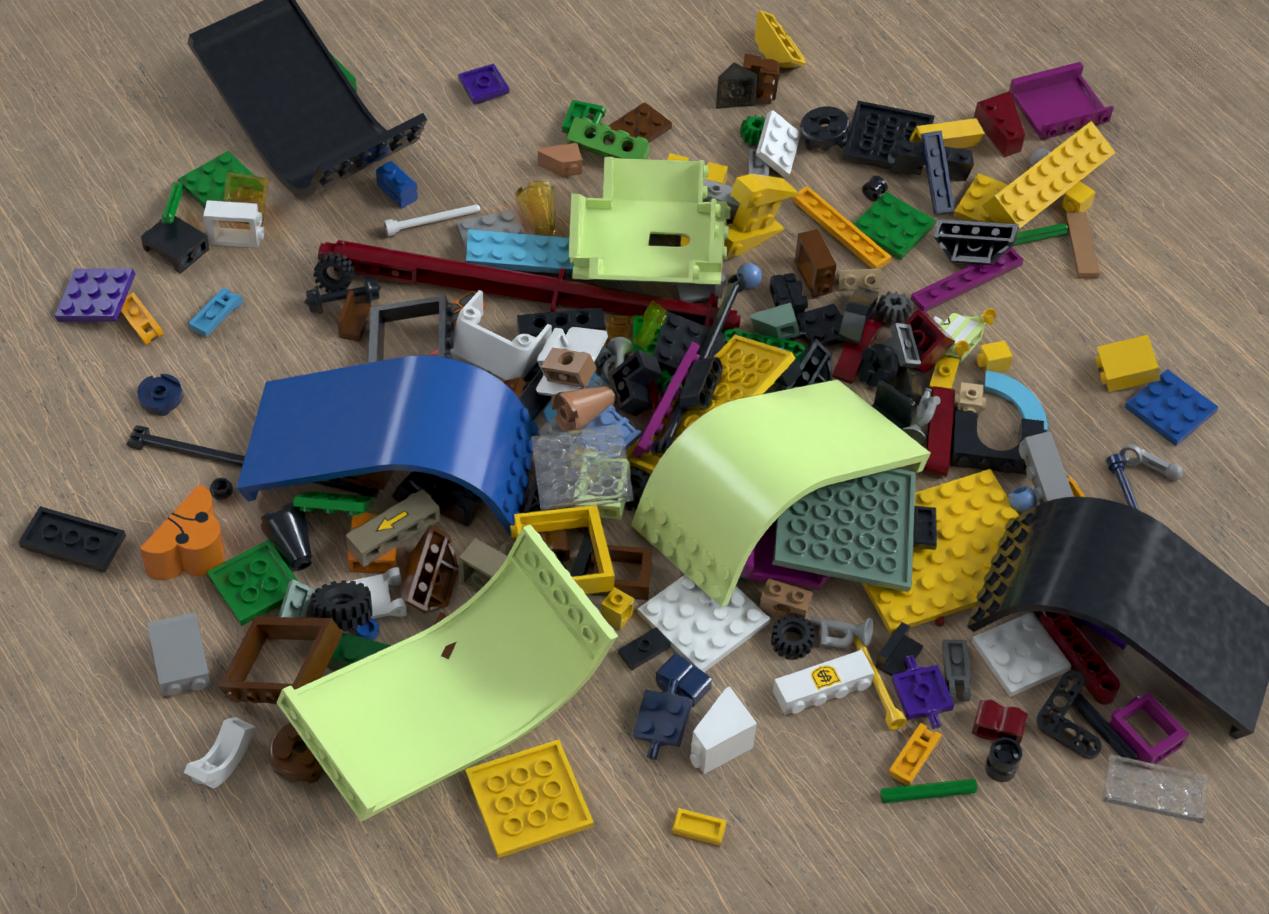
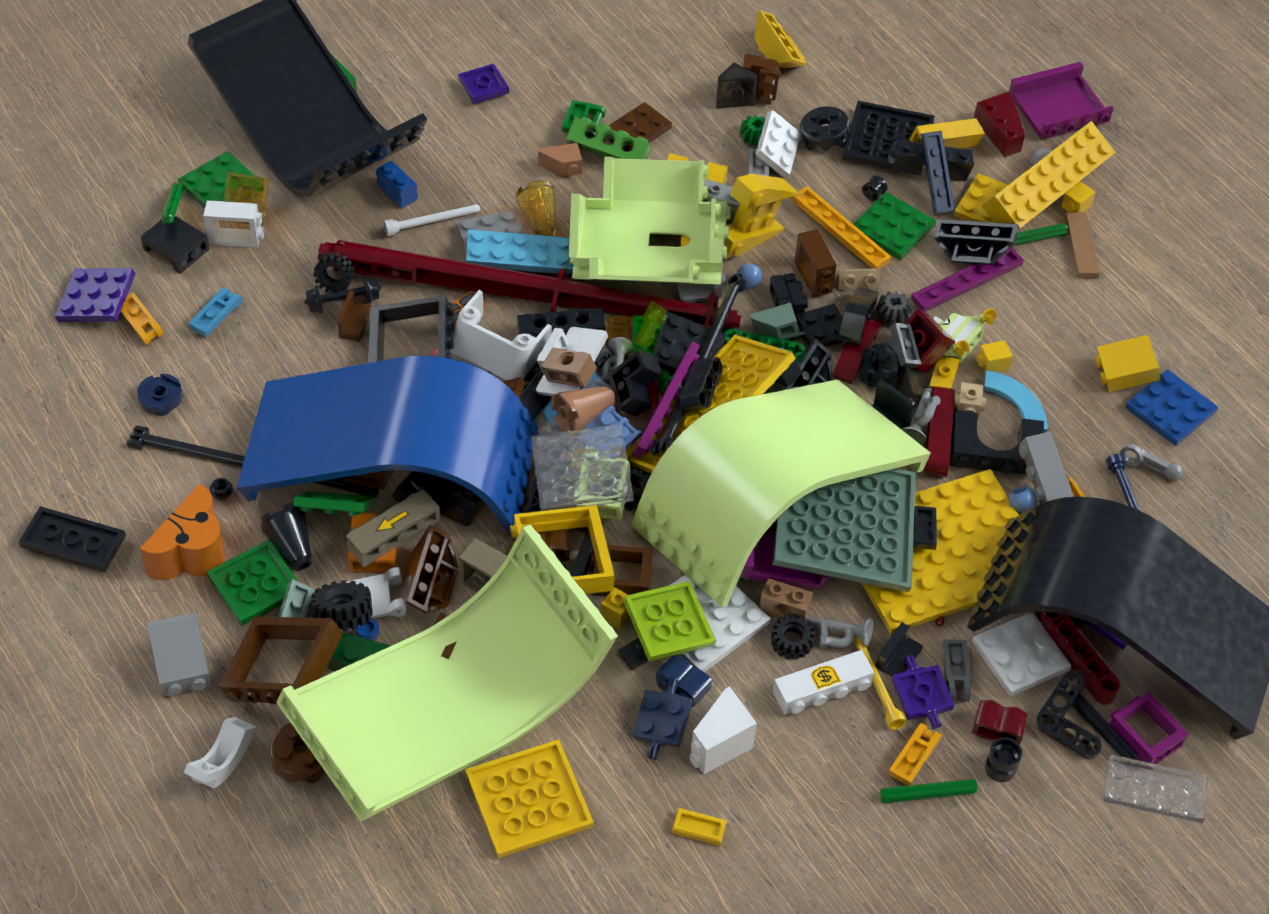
none -> lime plate [623,581,716,661]

